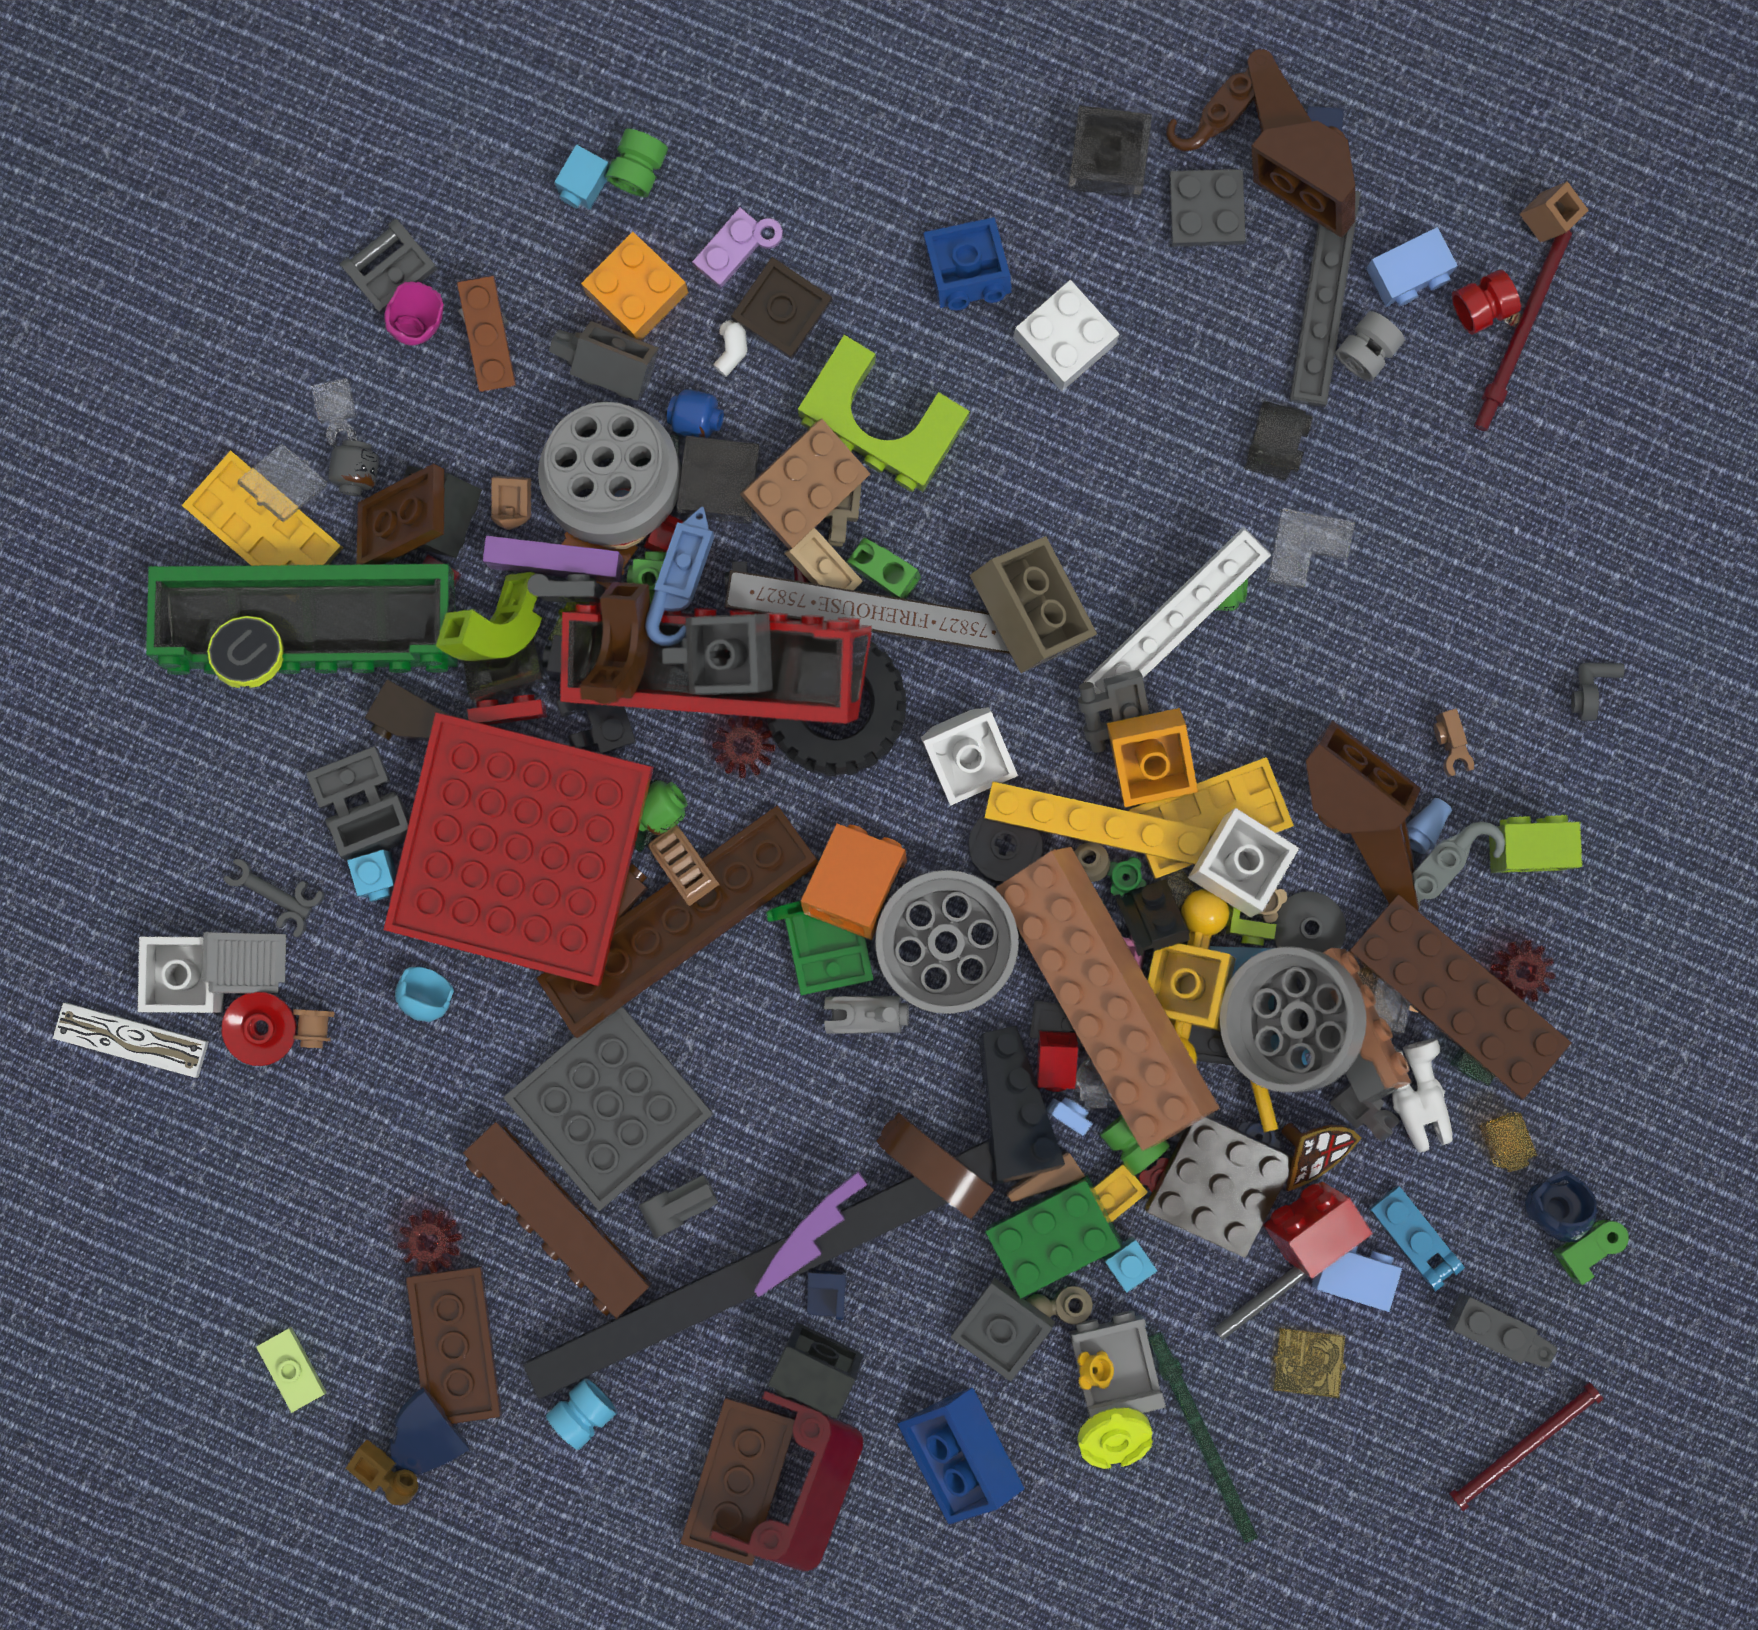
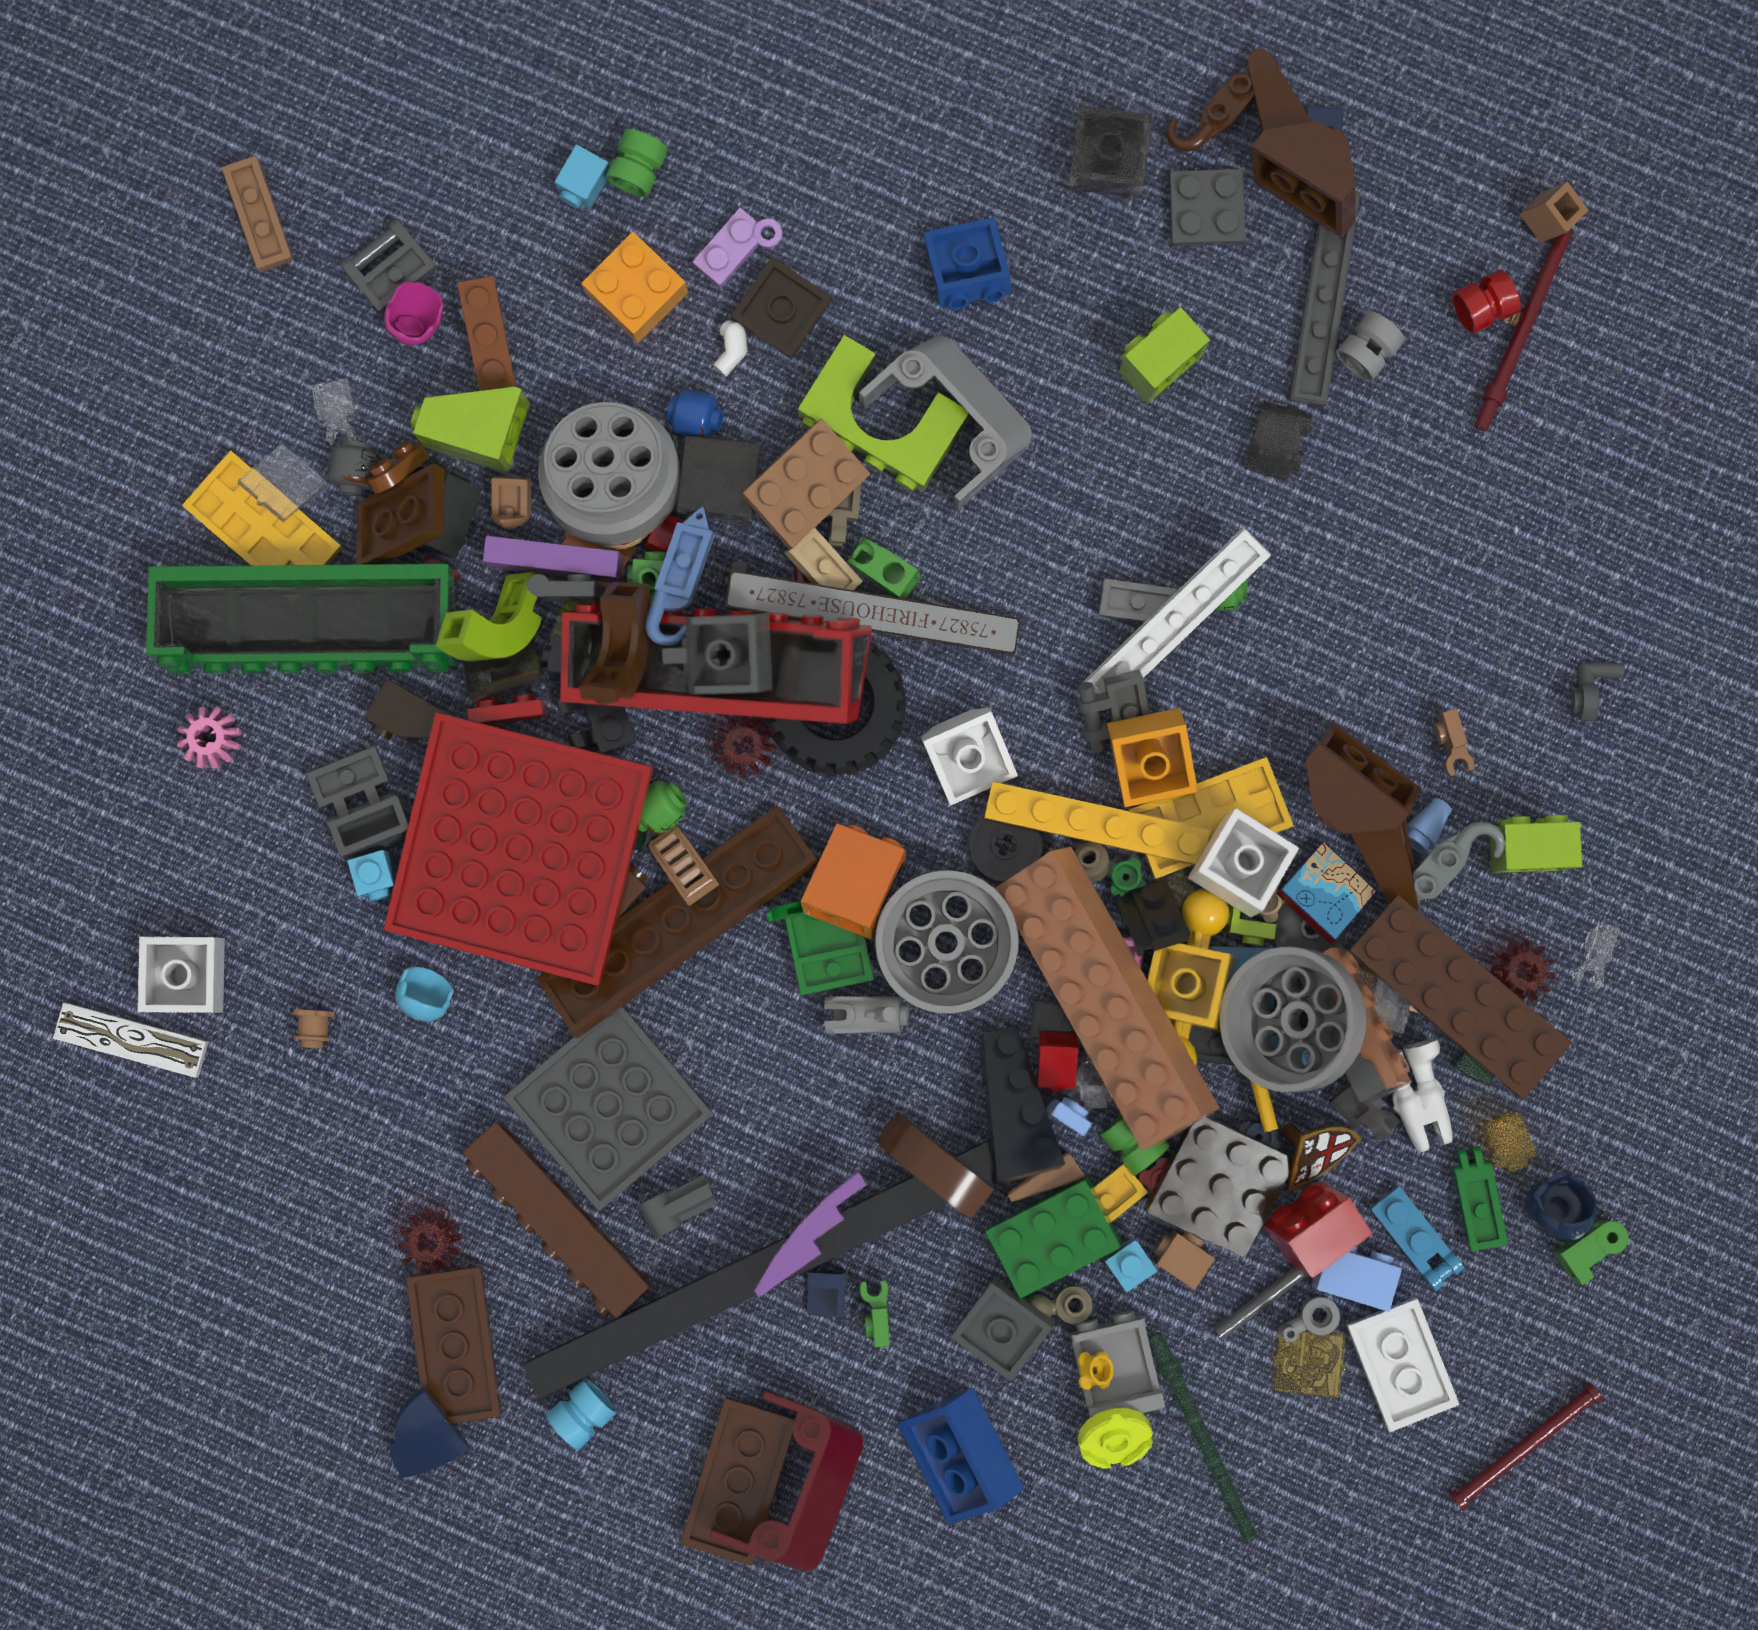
light grey window [202,932,286,994] -> none
black tile [207,616,284,688] -> none
red dish [221,992,296,1066] -> none
dark grey bar [223,859,325,938] -> none
yellowish green plate [256,1327,327,1413] -> none
pearl gold plate [345,1439,418,1506] -> none
dark grey hinge [549,321,659,401] -> none
pearl dark grey slope [768,1322,863,1419] -> none
dark tan brick [970,536,1097,673] -> none
white brick [1013,280,1120,392] -> none
clear plate [1267,508,1355,589] -> none
light blue brick [1366,227,1457,307] -> none
dark grey hinge [1445,1292,1558,1368] -> none
none -> bright pink gear [177,707,242,769]
none -> medium nougat plate [221,155,294,273]
none -> dark orange plate [367,440,429,493]
none -> lime slope [411,387,530,473]
none -> light grey windscreen [859,336,1032,511]
none -> bright green plate [860,1279,890,1347]
none -> flat silver plate [1098,578,1177,623]
none -> lime brick [1119,307,1210,404]
none -> medium nougat brick [1153,1230,1215,1290]
none -> tile [1276,841,1377,944]
none -> light grey plate [1279,1296,1340,1342]
none -> white plate [1346,1297,1460,1432]
none -> green hinge [1452,1146,1508,1252]
none -> clear plate [1572,923,1620,989]

